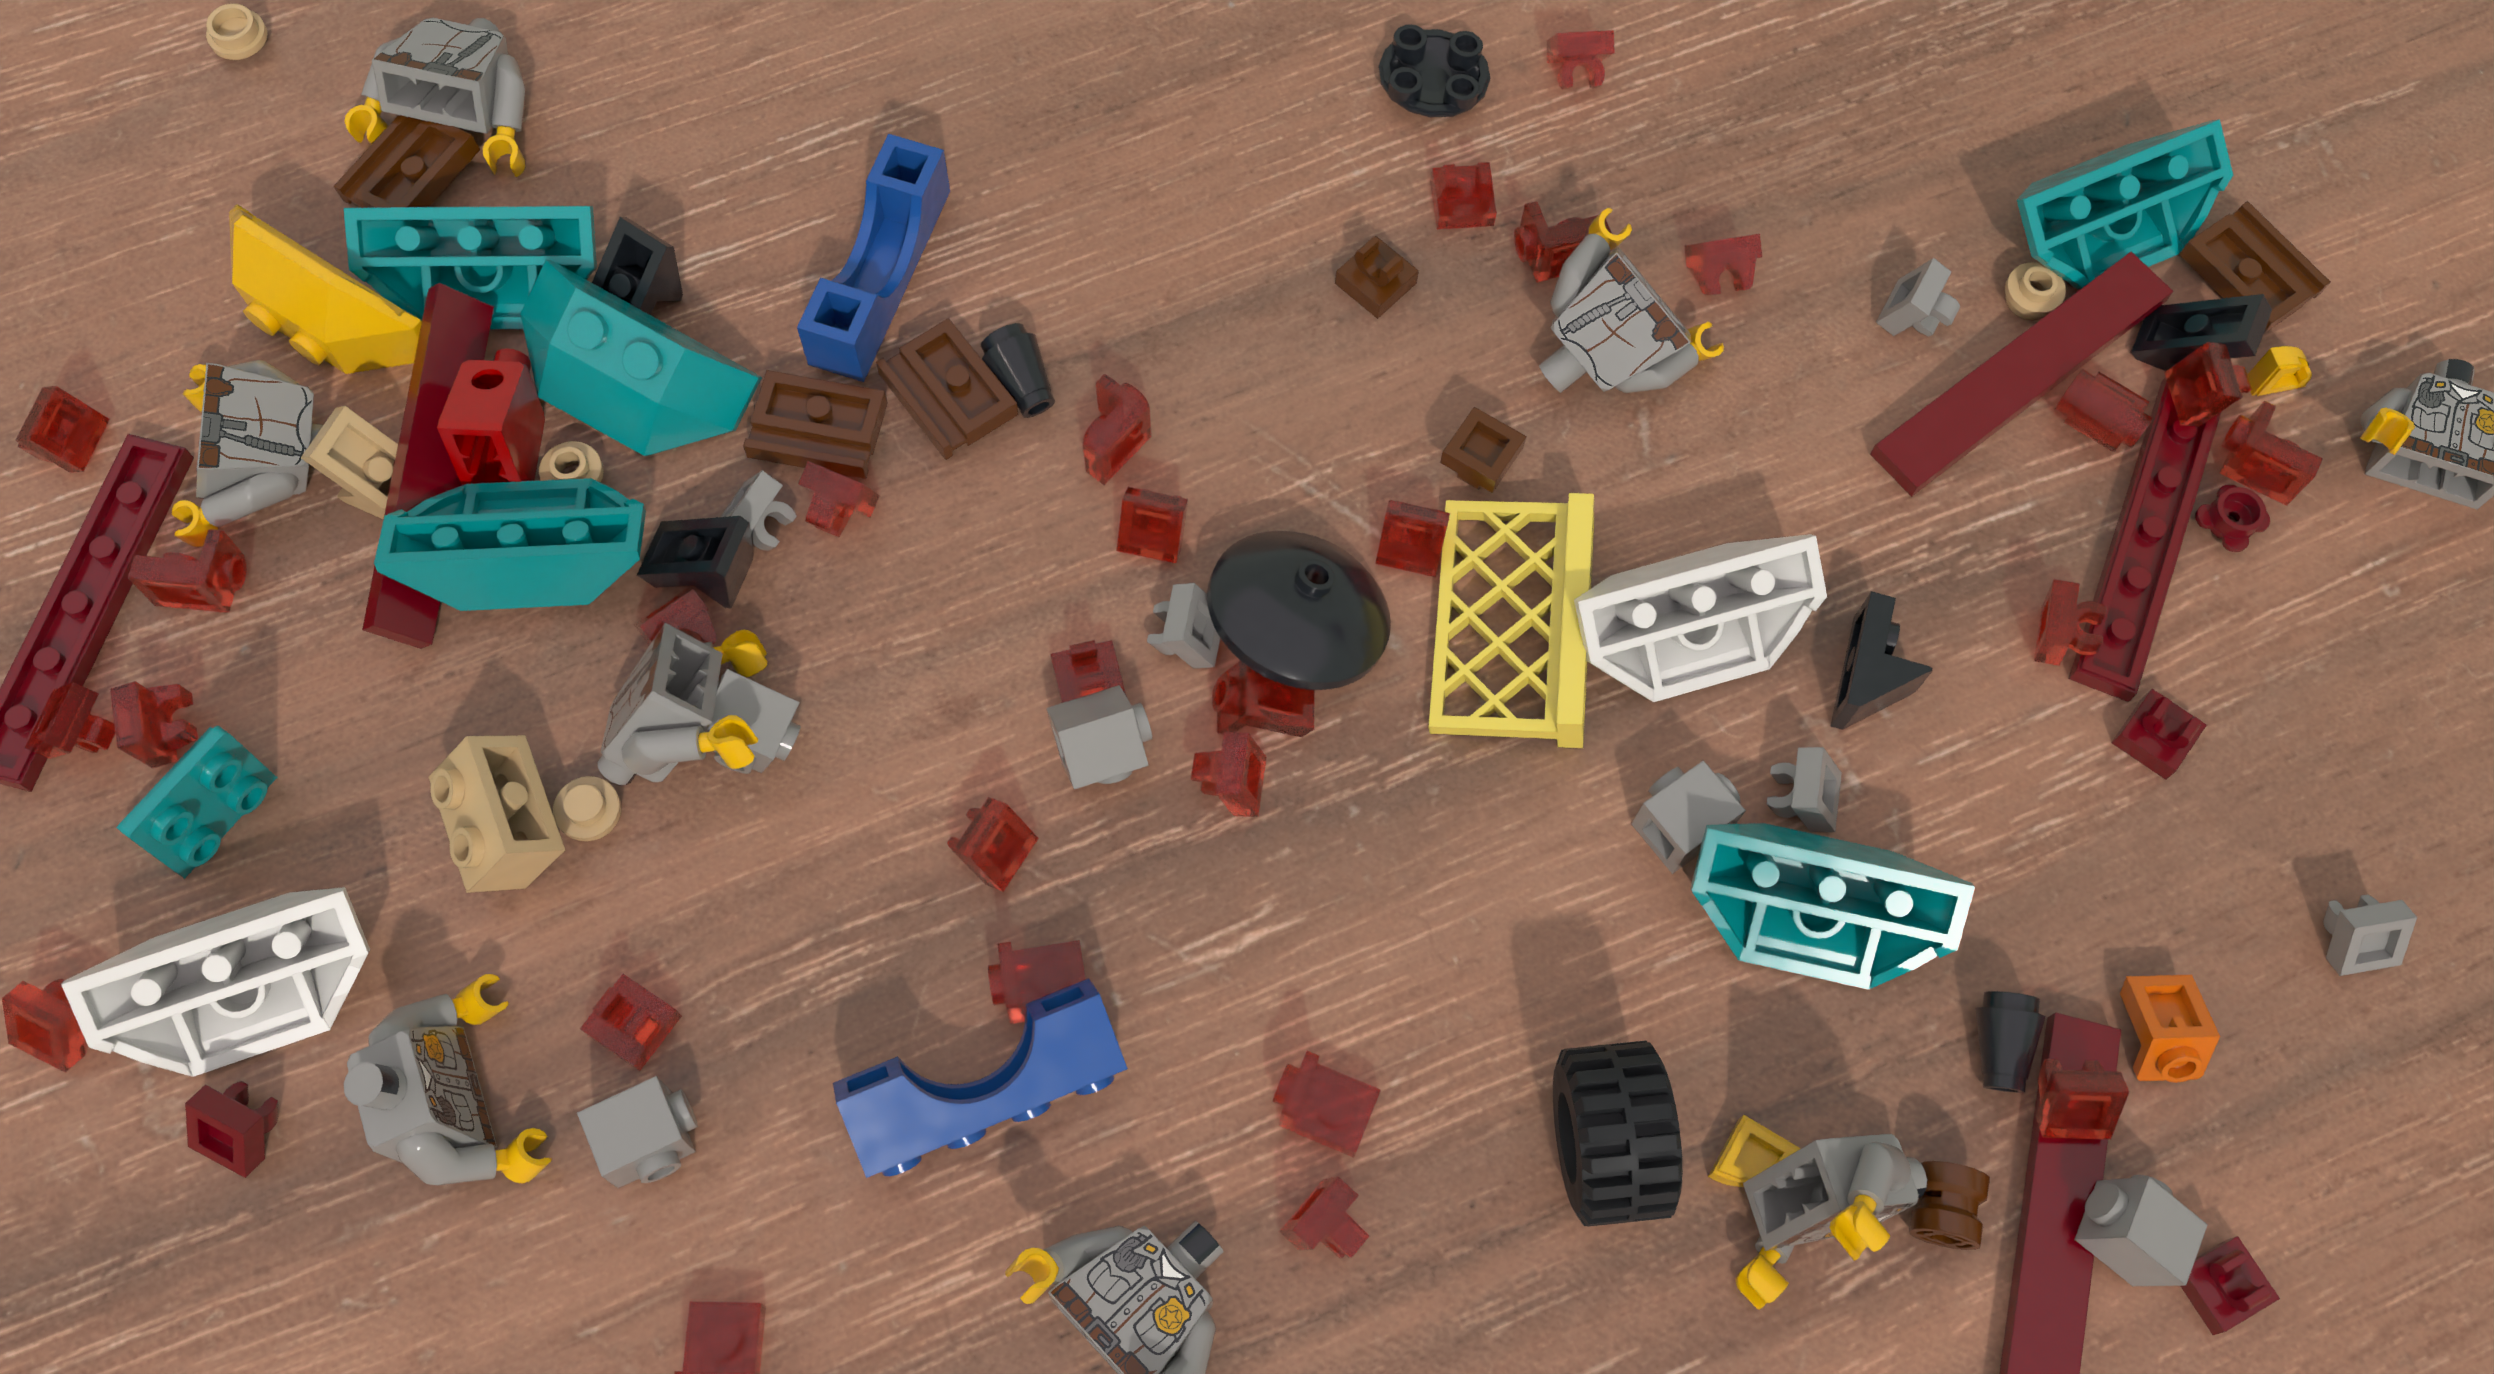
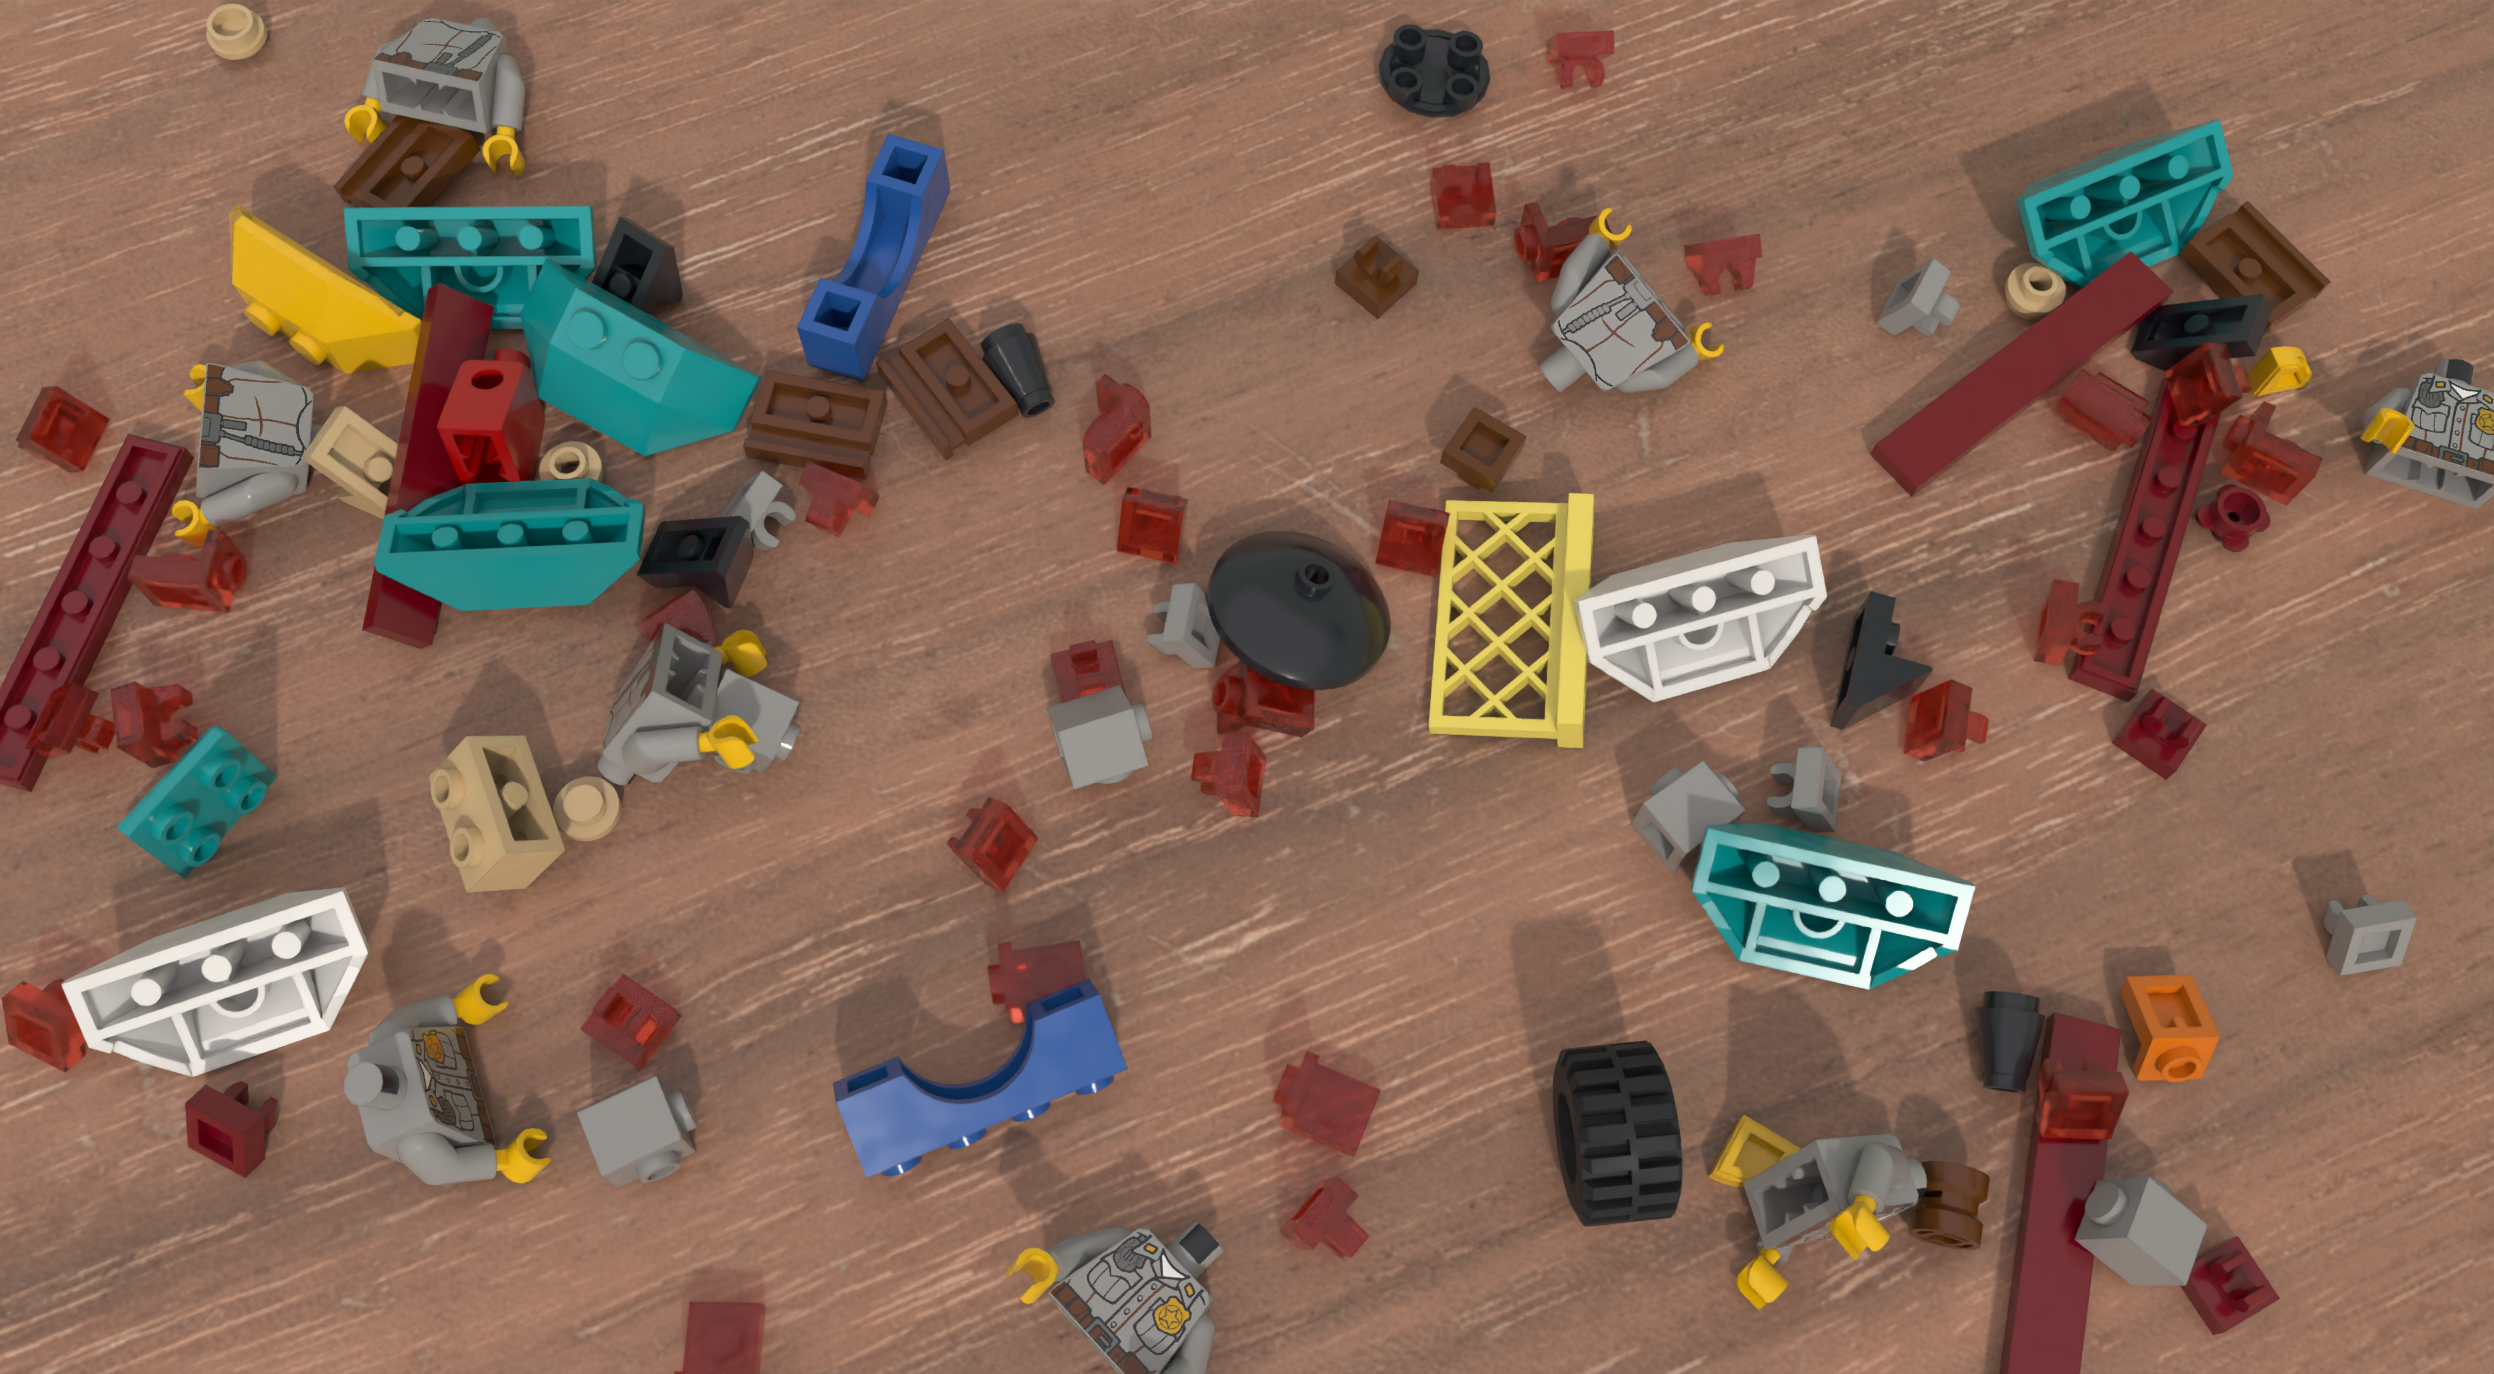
none -> clear red tile [1904,679,1989,762]

